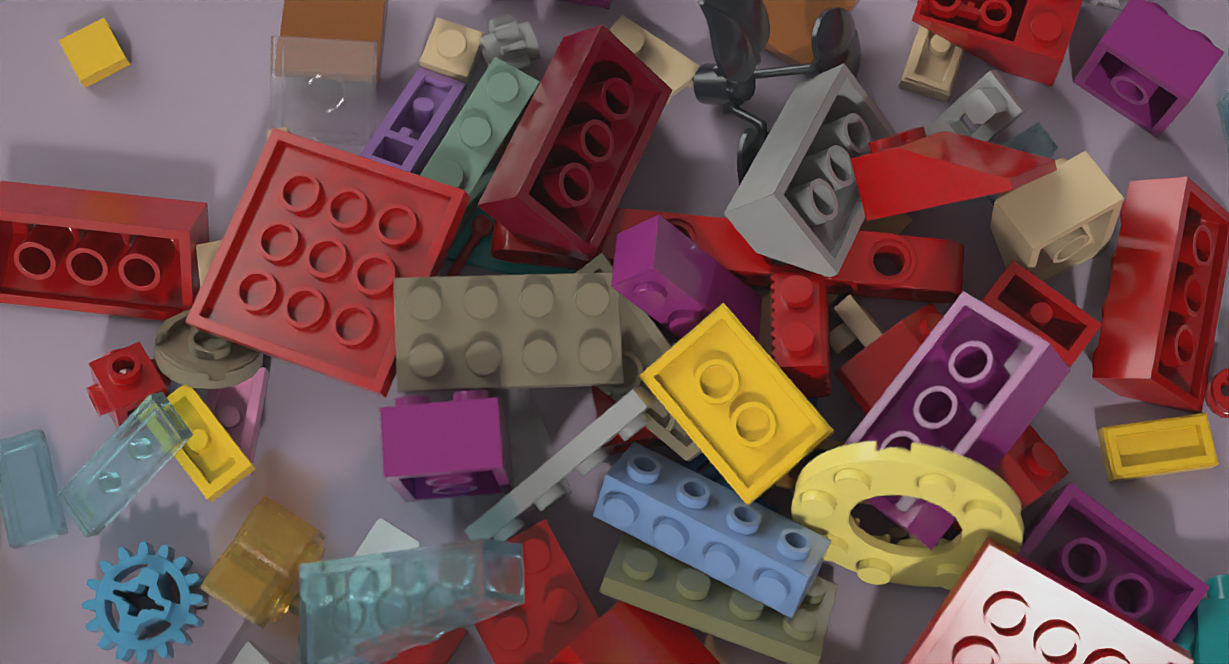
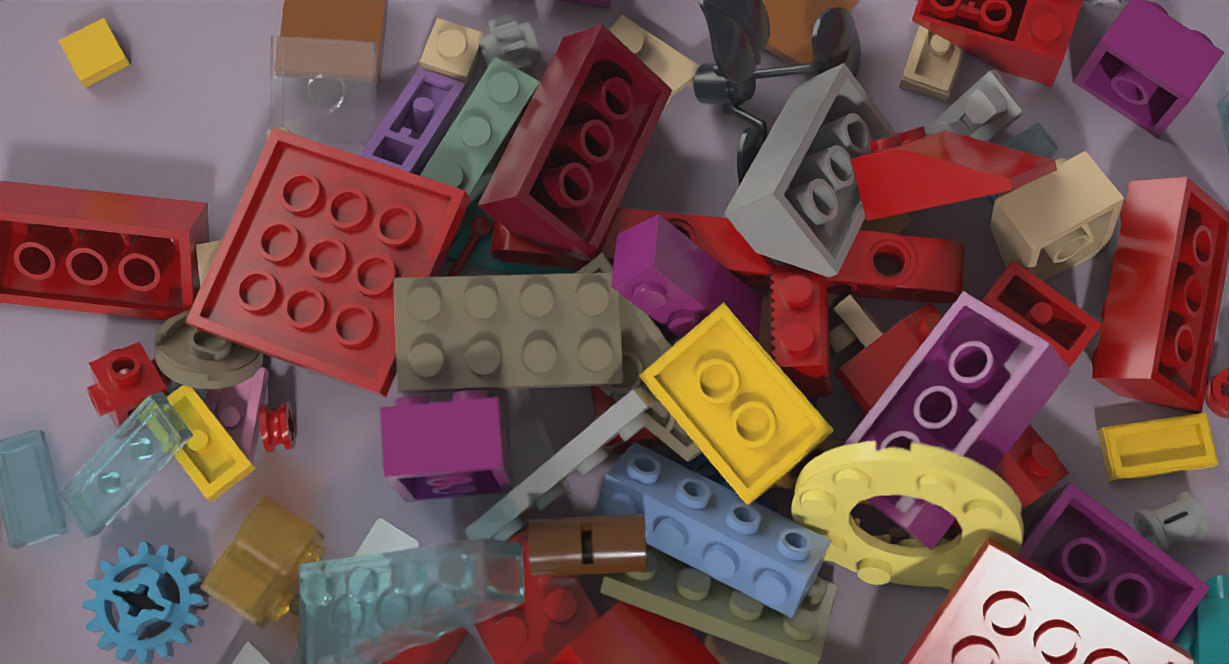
none -> red bush [259,401,296,452]
none -> reddish brown pin [528,514,648,577]
none -> light grey bush [1134,491,1210,553]

